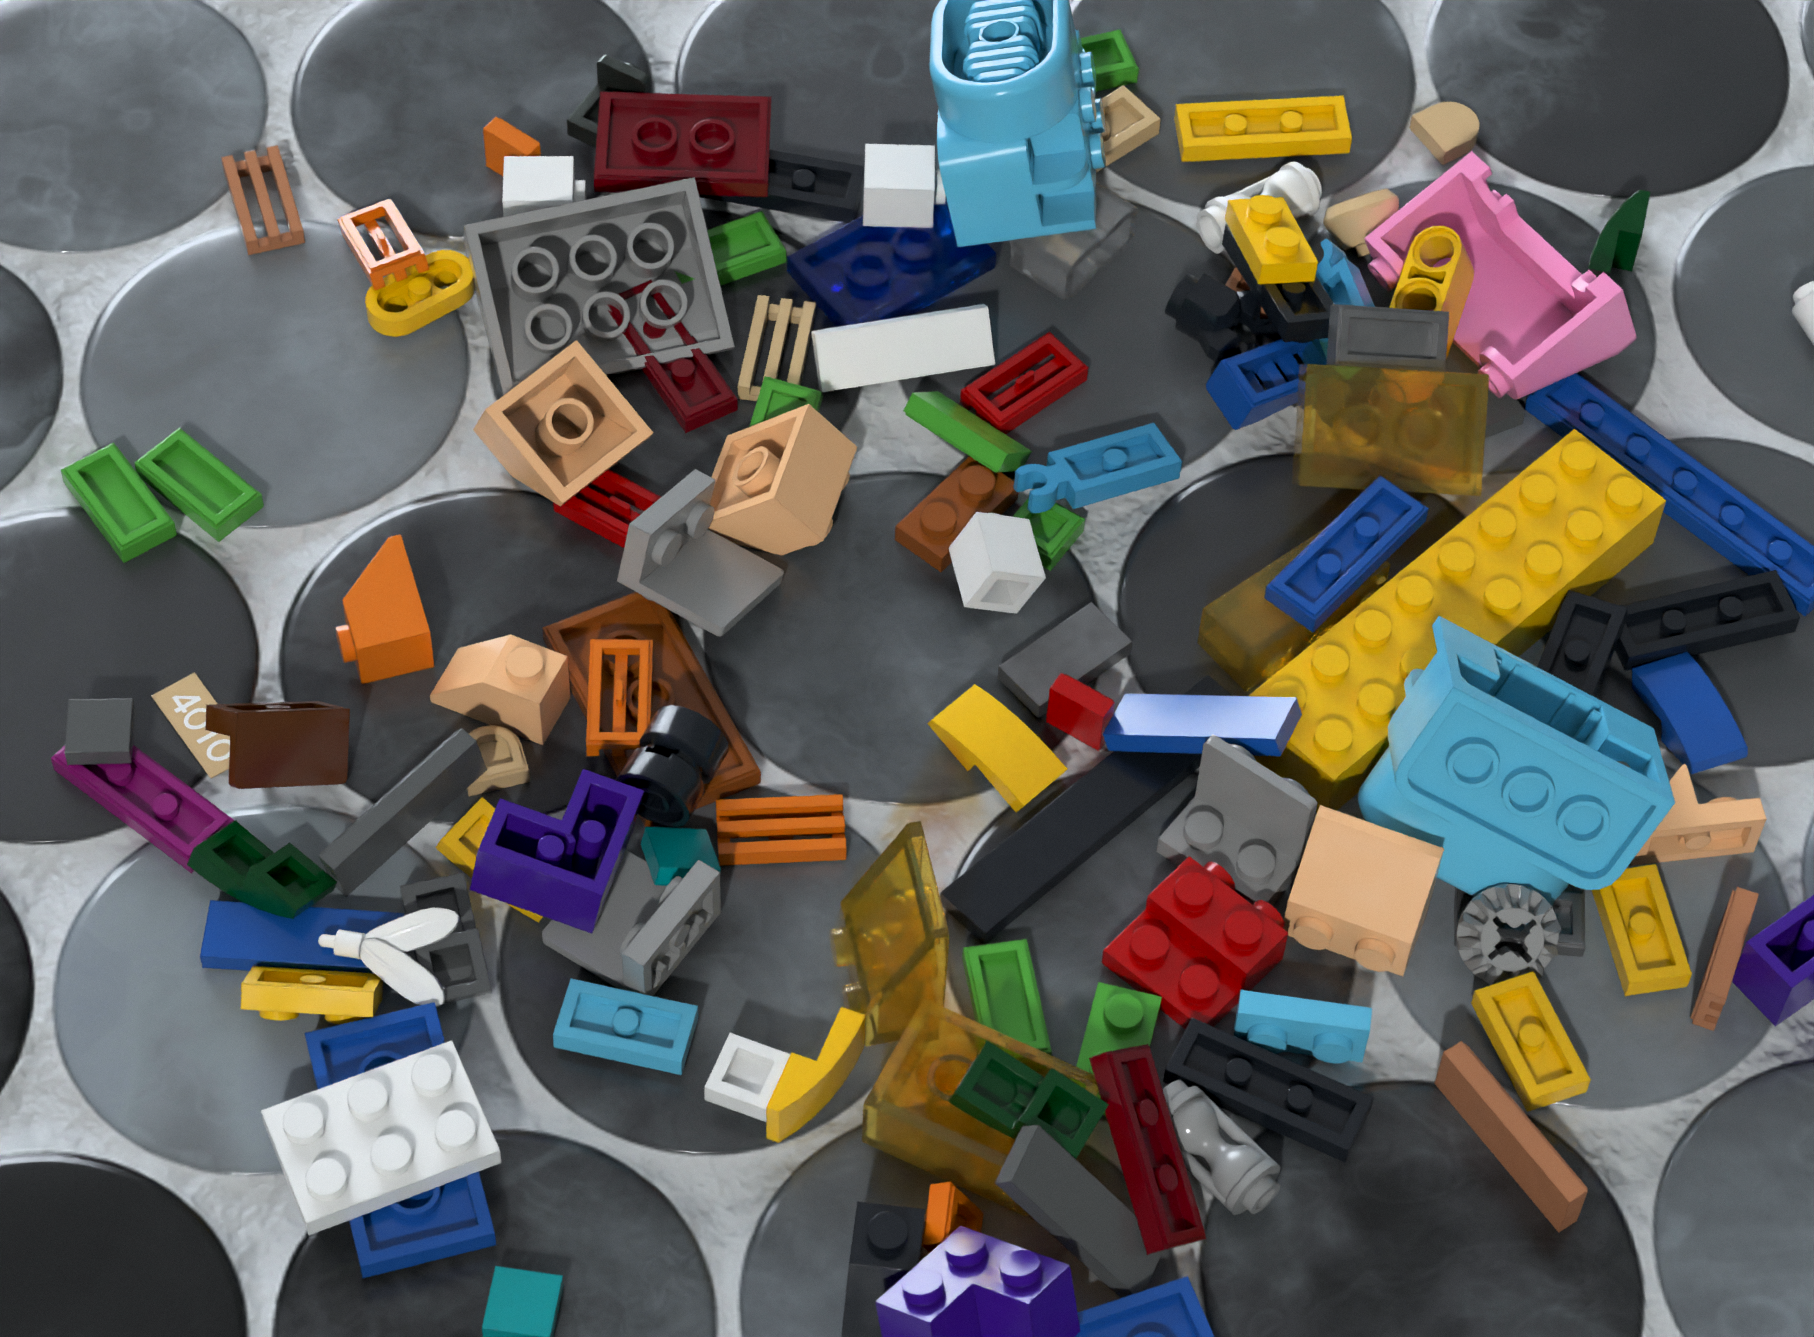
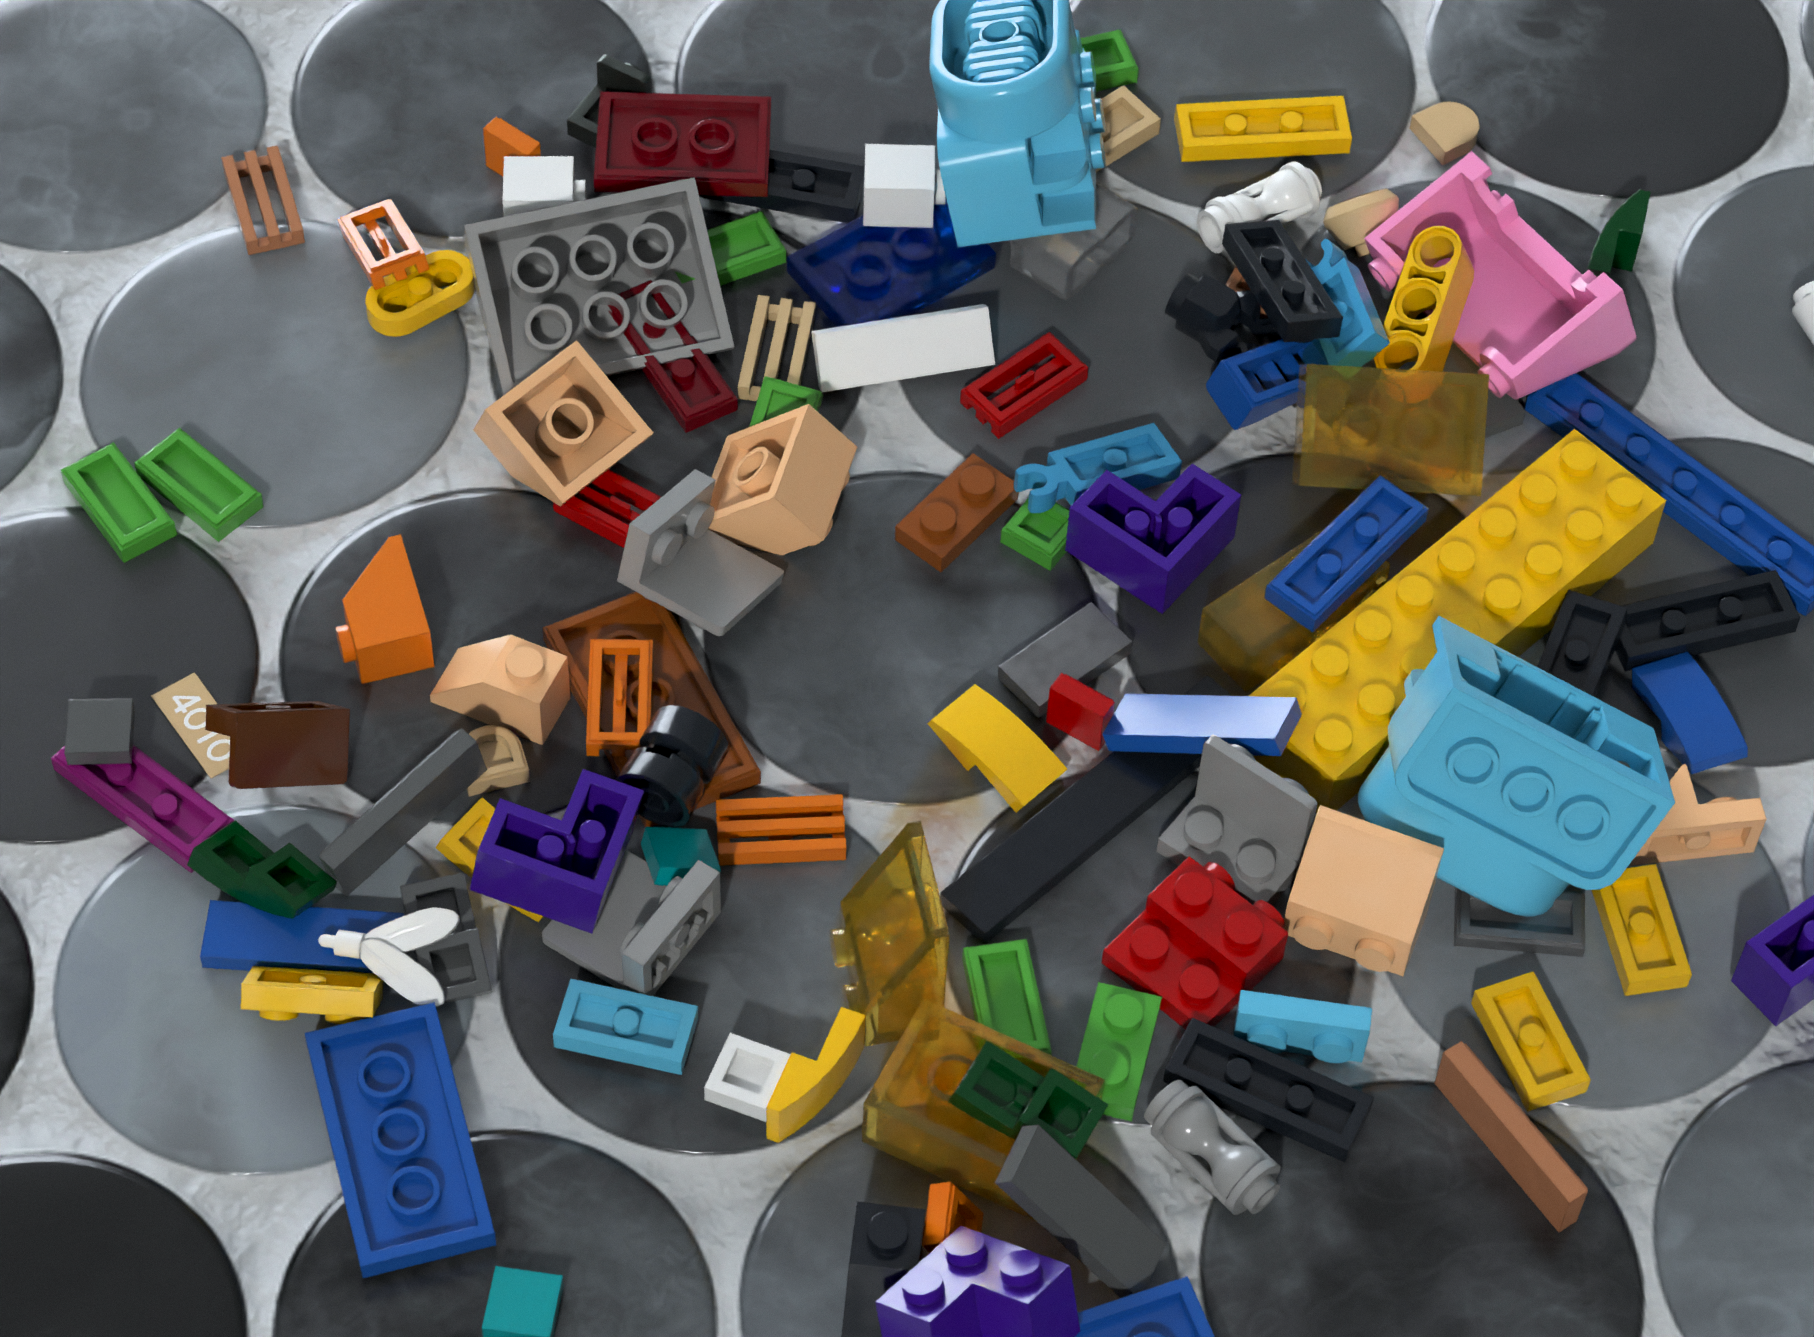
white plate [261,1040,501,1235] -> none
bright green tile [903,391,1032,473] -> none
white brick [948,512,1046,614] -> none
dark red tile [1089,1044,1206,1255] -> none
yellow plate [1225,195,1318,284] -> none
flat silver tile [1326,304,1449,372] -> none
light grey gear [1456,884,1562,985] -> none
nougat tile [1690,887,1759,1031] -> none
none -> dark purple brick [1065,463,1241,614]

